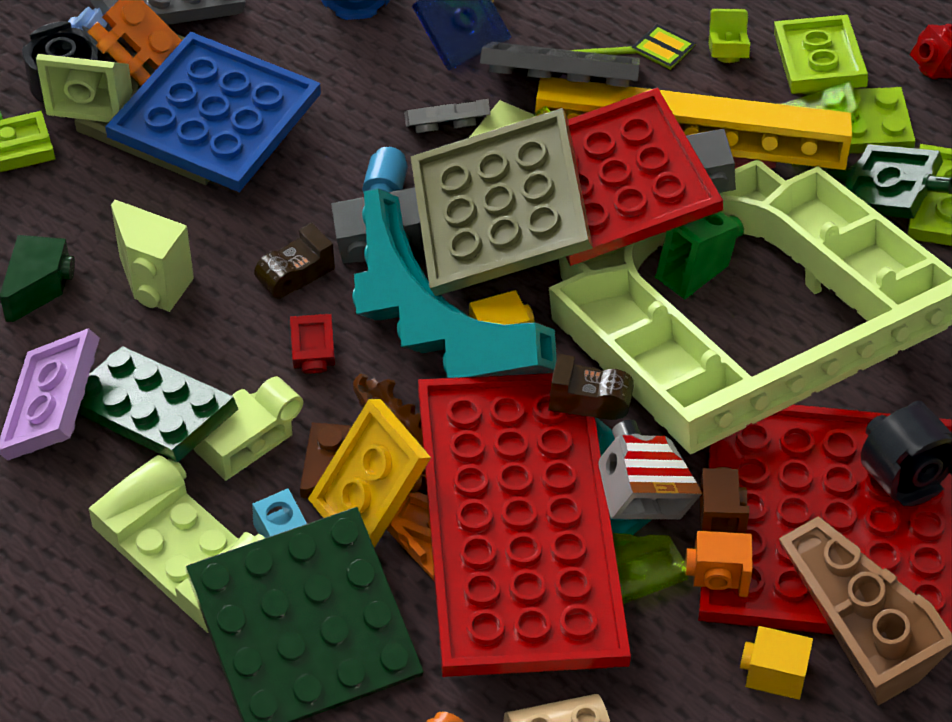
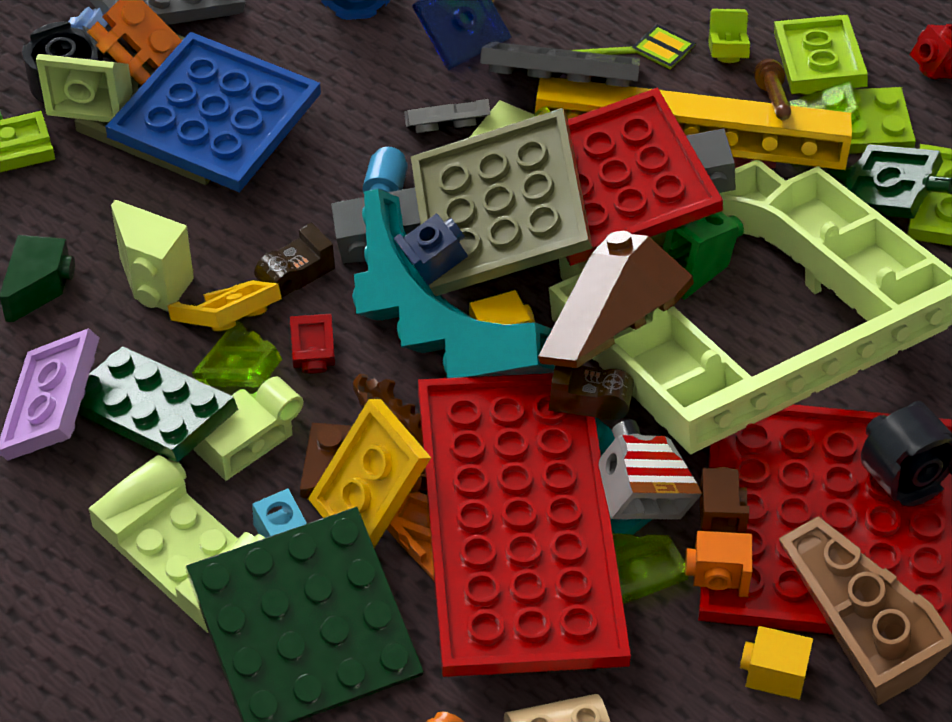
none -> yellow wing [167,280,282,331]
none -> clear neon green wing [192,321,283,388]
none -> dark blue brick [394,213,468,286]
none -> reddish brown wedge [538,231,694,368]
none -> reddish brown piece [754,59,791,120]

